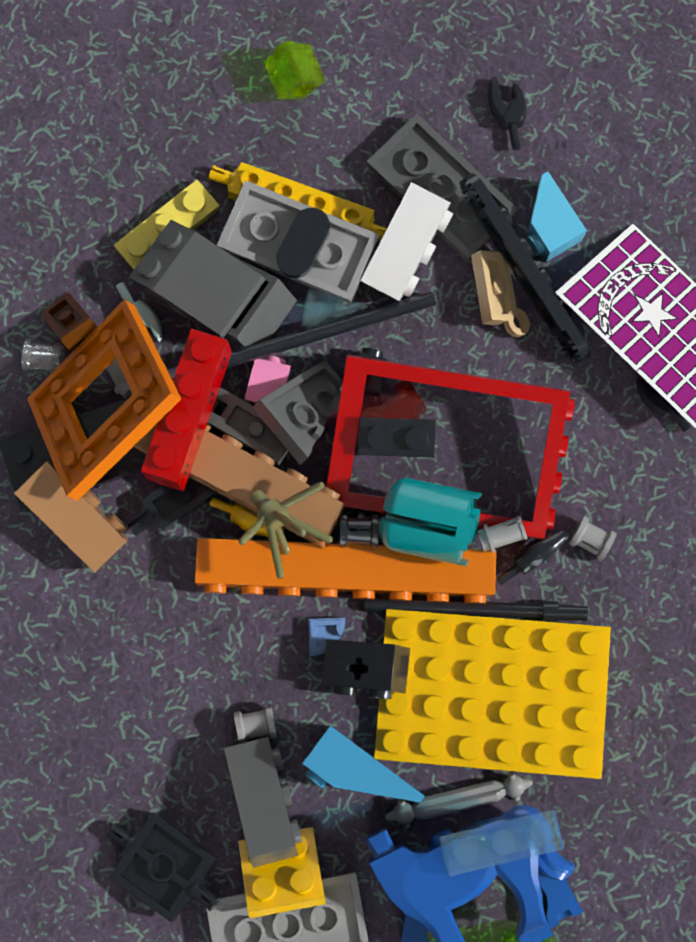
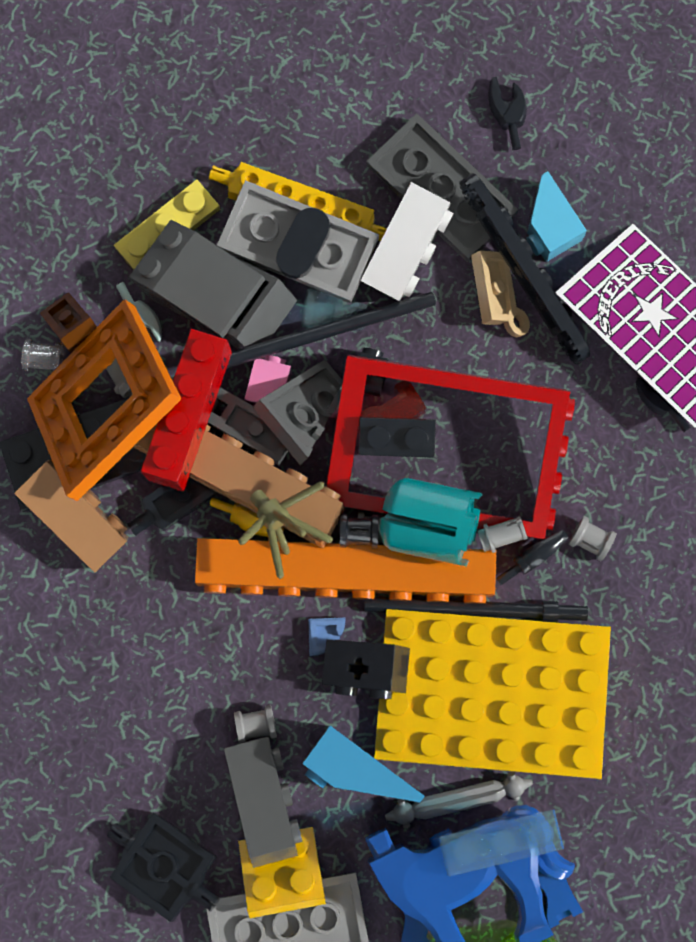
clear neon green brick [264,41,326,100] -> none

